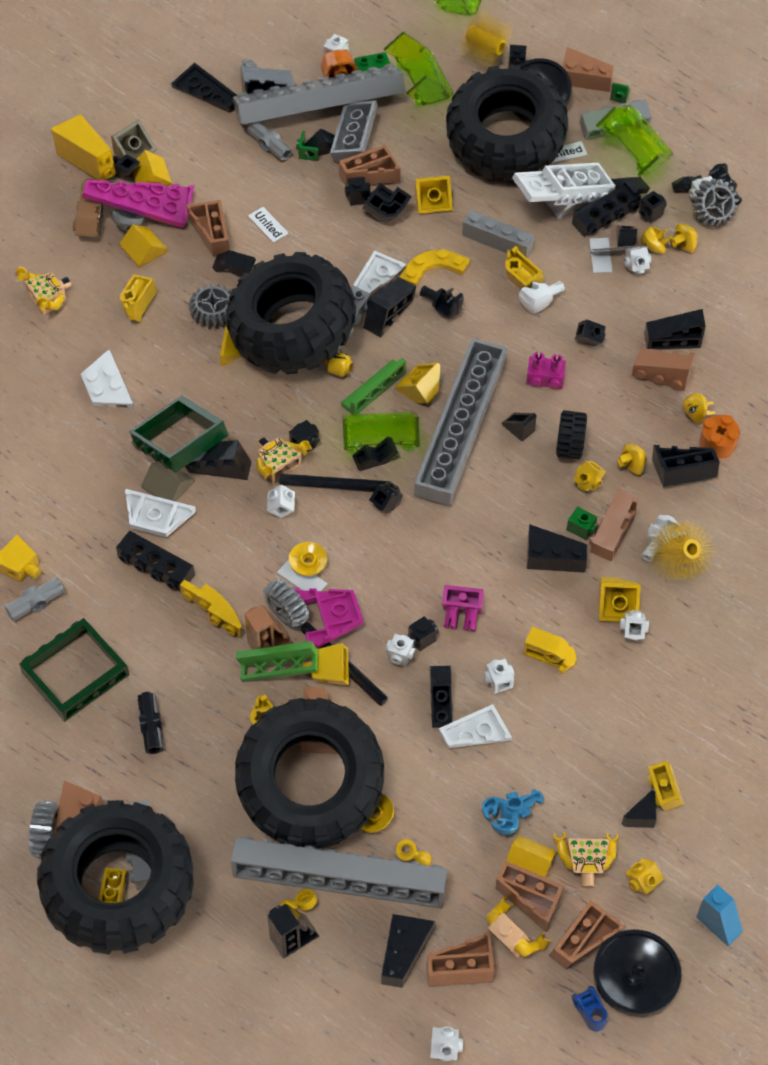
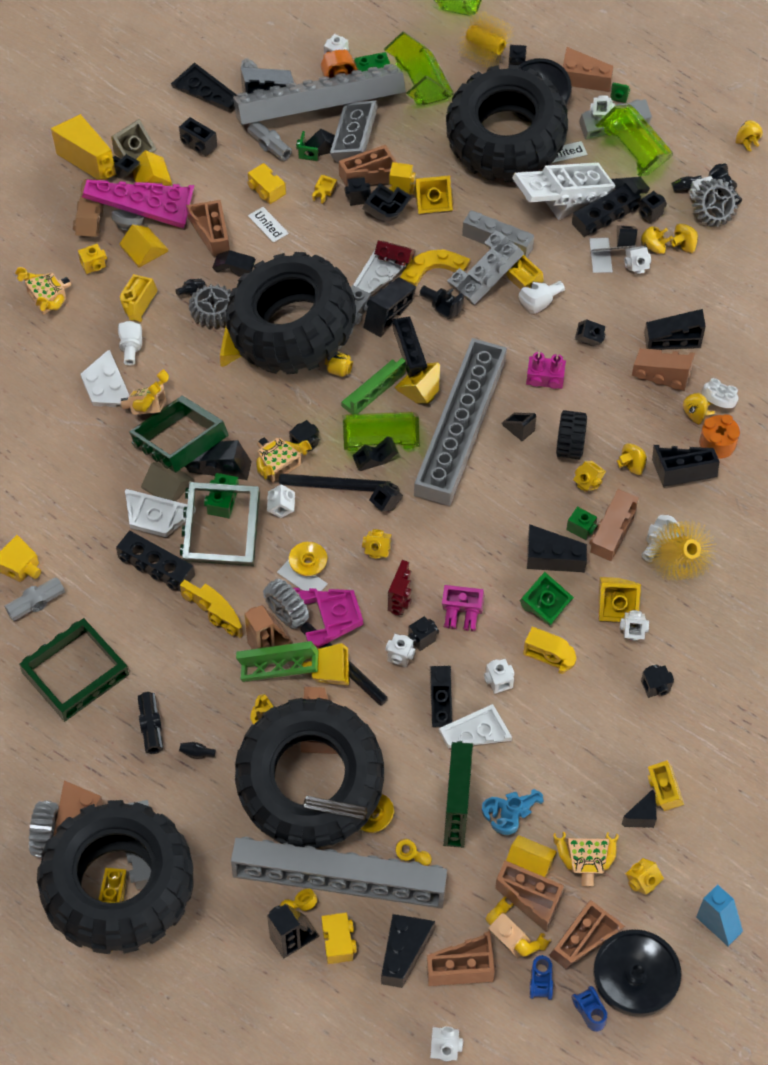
none -> yellow brick [78,243,107,274]
none -> white piece [118,321,142,366]
none -> torso [121,369,169,415]
none -> black piece [175,279,206,296]
none -> black brick [179,117,217,157]
none -> black piece [179,742,216,758]
none -> window [180,482,260,566]
none -> green brick [204,473,239,519]
none -> yellow brick [247,163,286,204]
none -> dark brown axle [304,796,367,820]
none -> yellow plate [312,175,337,204]
none -> yellow brick [321,912,357,964]
none -> yellow brick [362,529,392,558]
none -> dark red plate [374,240,416,266]
none -> dark red plate [388,560,412,616]
none -> yellow brick [389,162,416,195]
none -> black slope [393,316,427,378]
none -> dark green window [443,741,473,848]
none -> light grey bracket [447,230,524,305]
none -> green slope [519,572,574,626]
none -> blue piece [530,955,553,1000]
none -> white brick [590,95,615,121]
none -> black brick [641,665,674,698]
none -> white tile [702,378,738,408]
none -> yellow piece [735,120,763,152]

